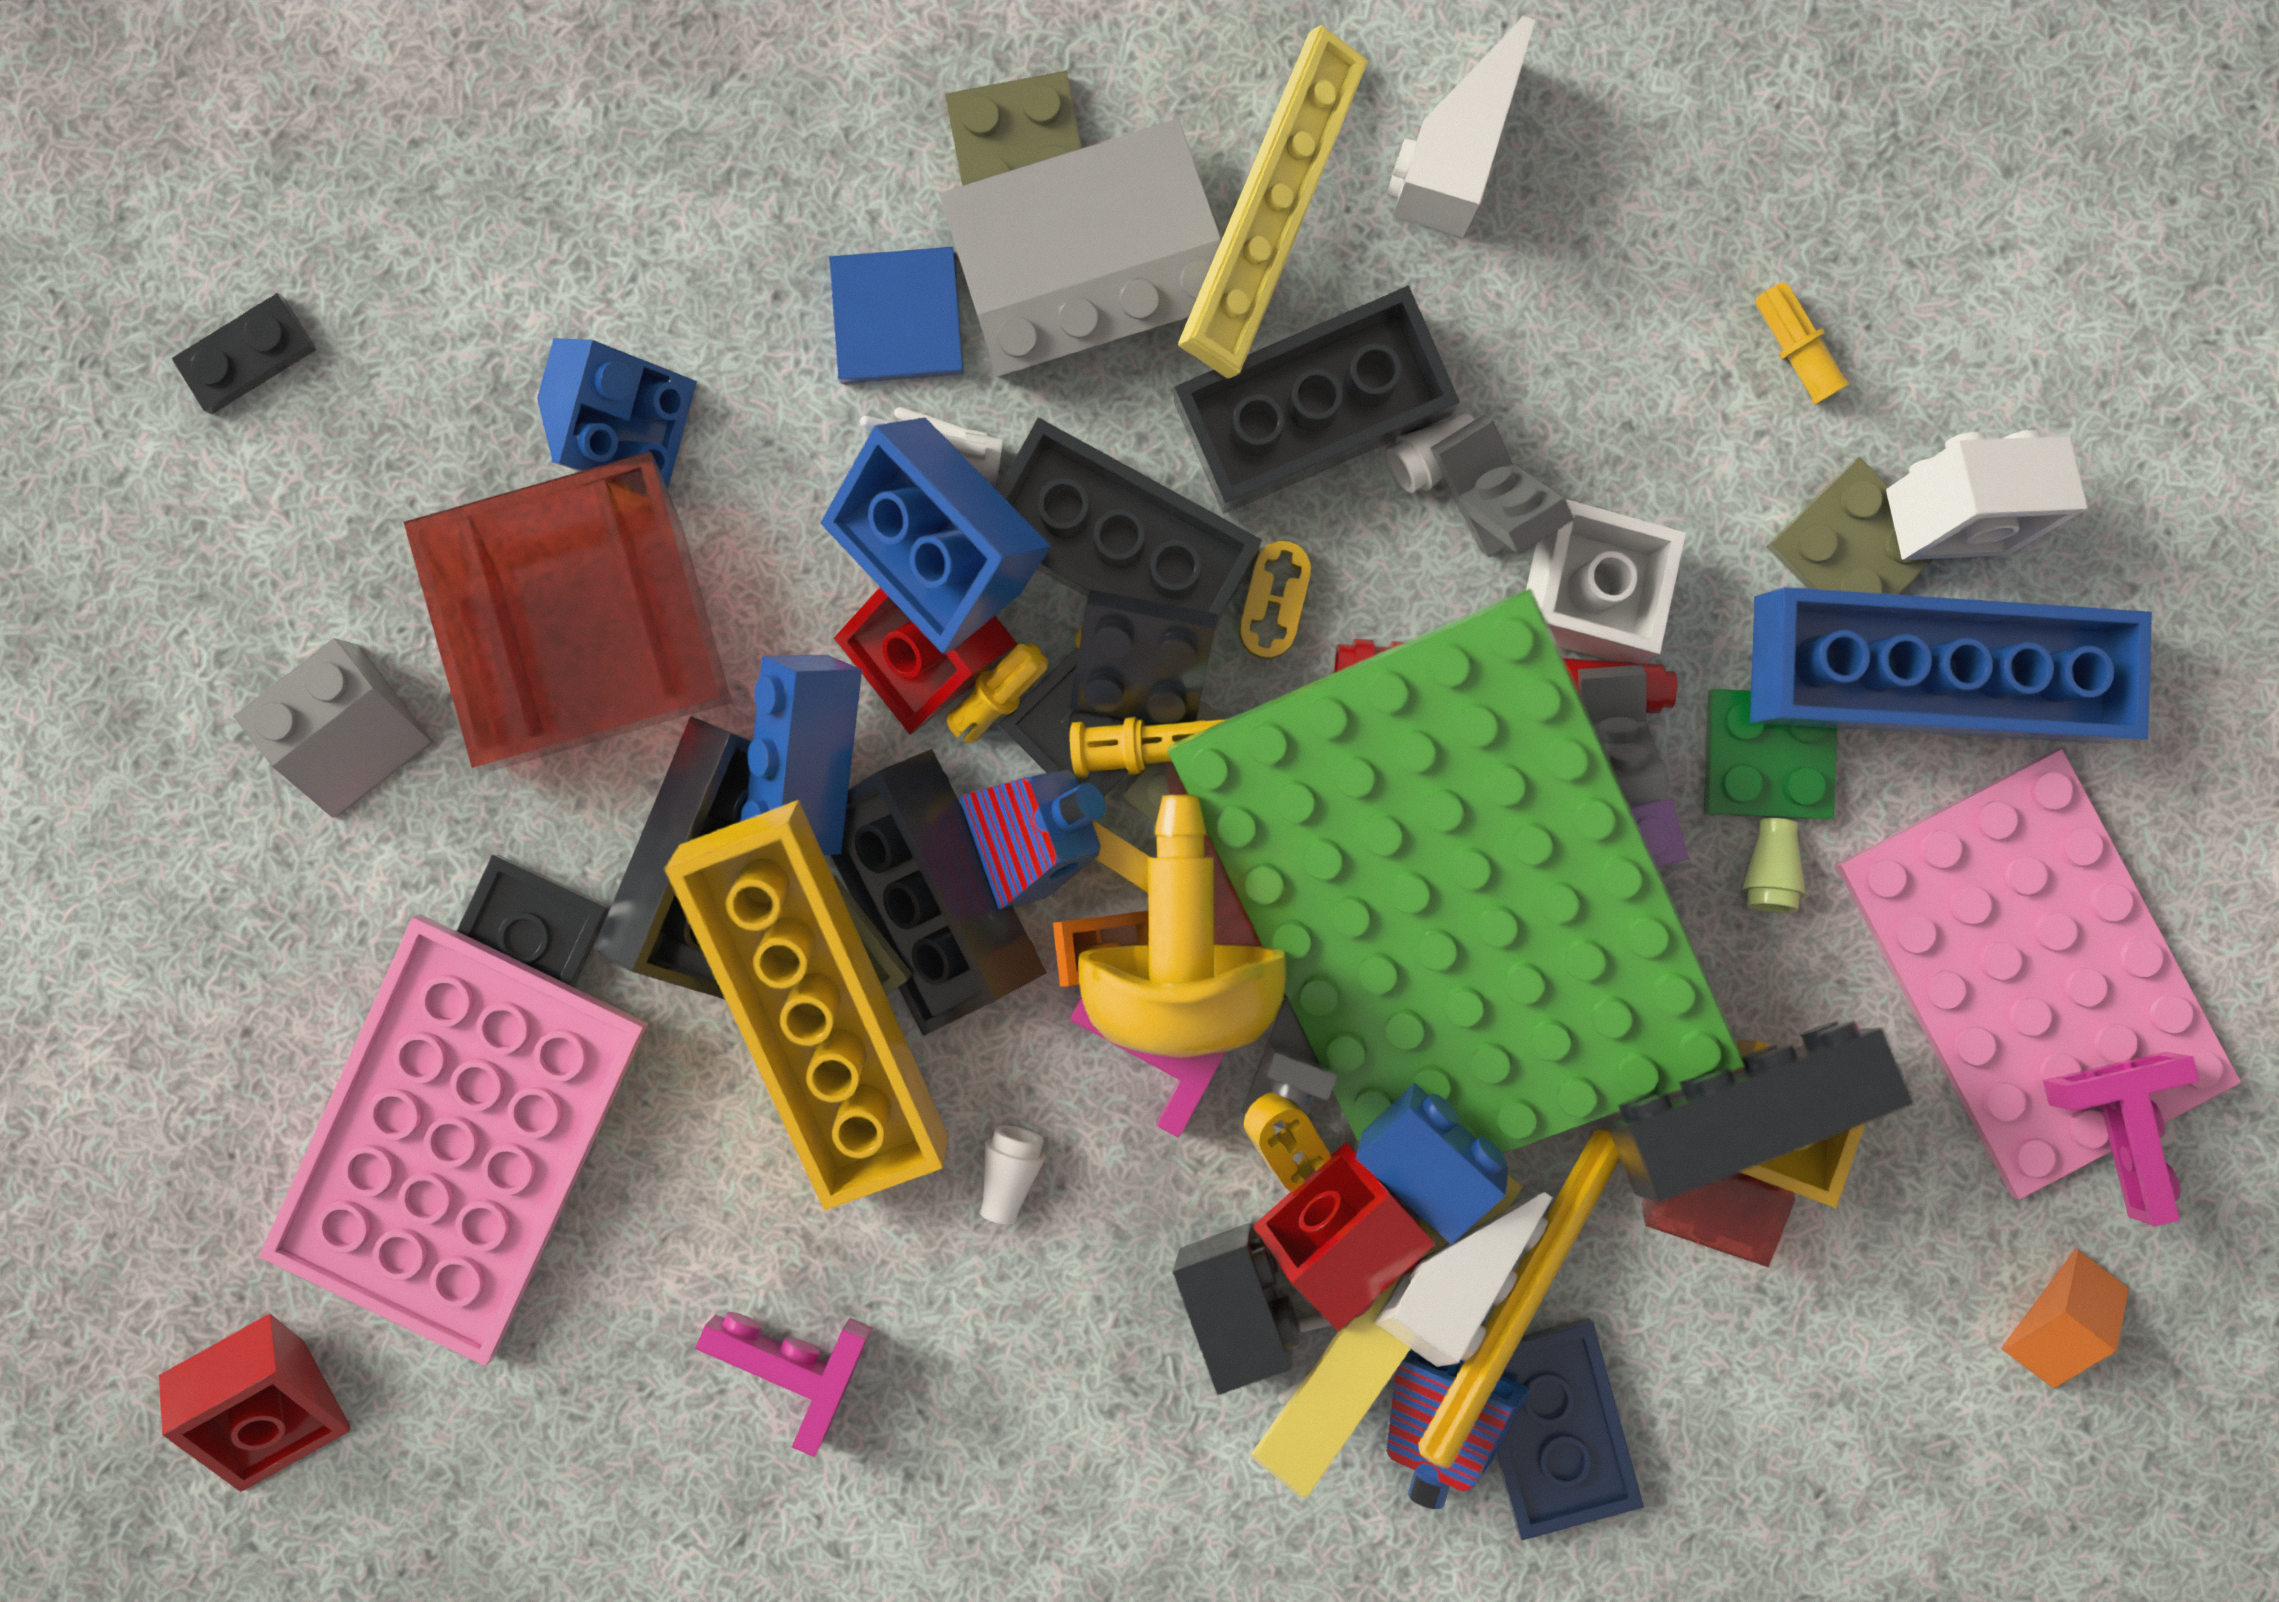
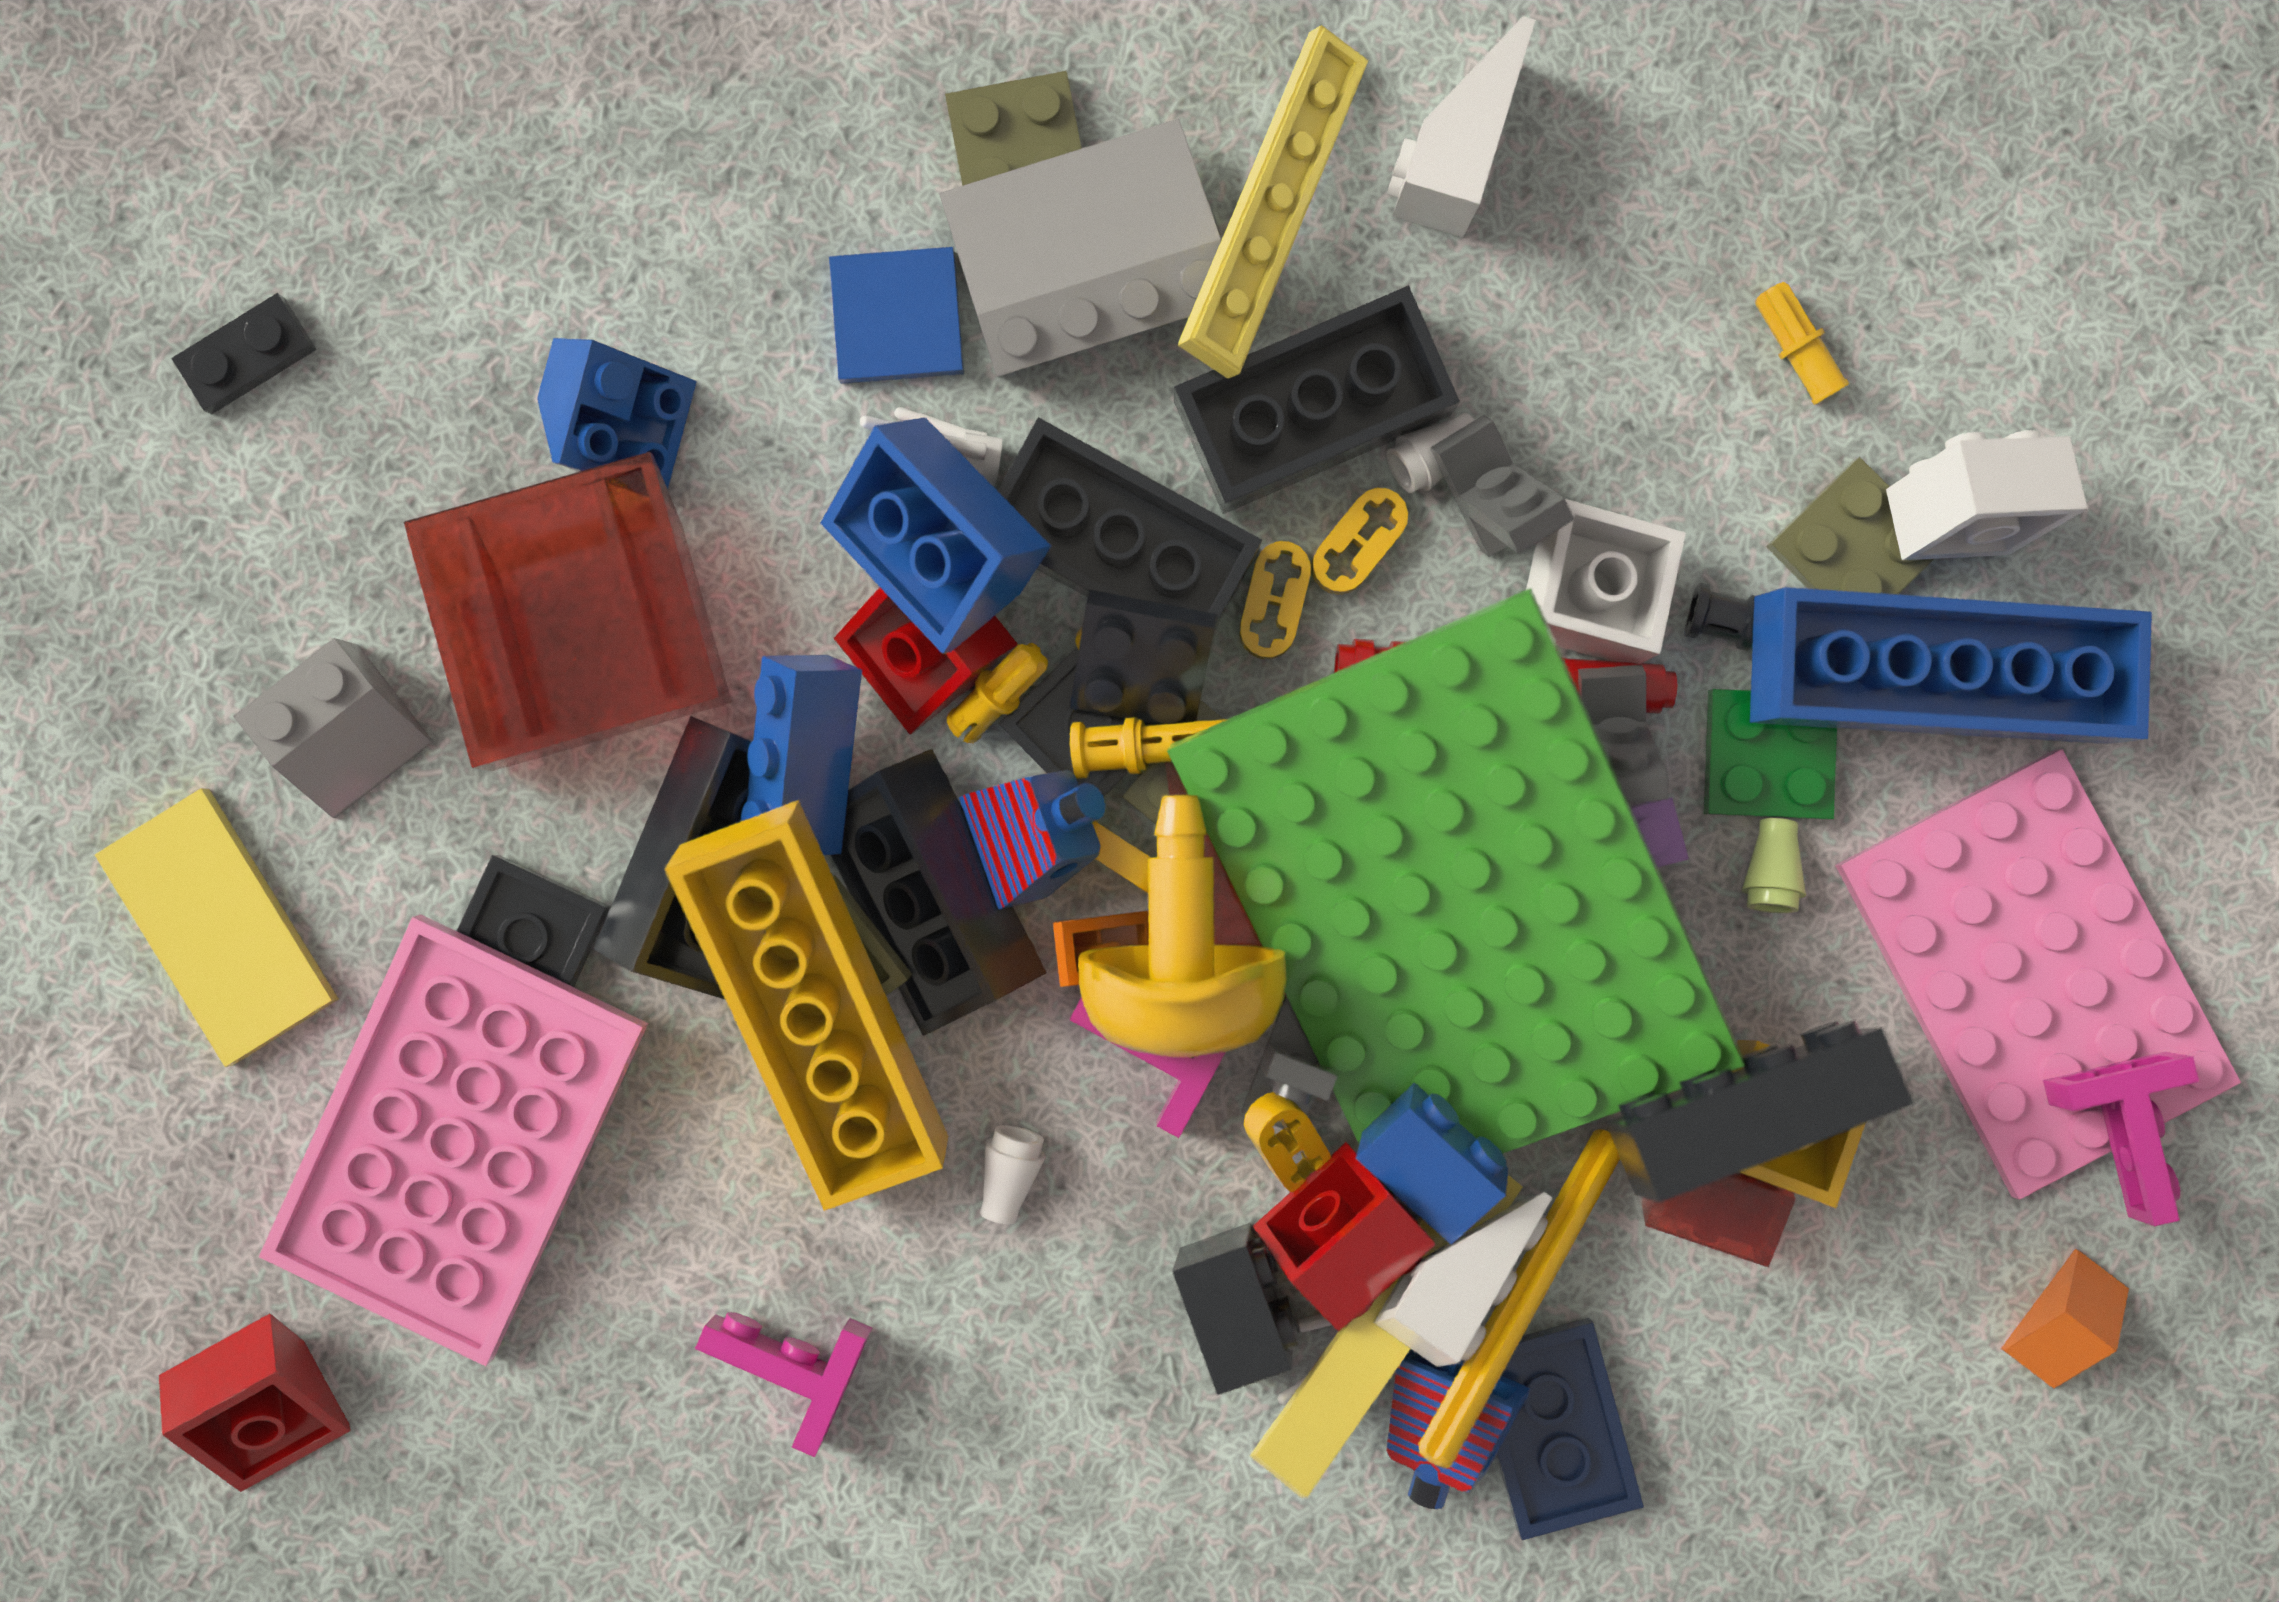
none -> light yellow tile [95,788,339,1067]
none -> yellow beam [1311,487,1408,595]
none -> black bush [1684,583,1755,651]

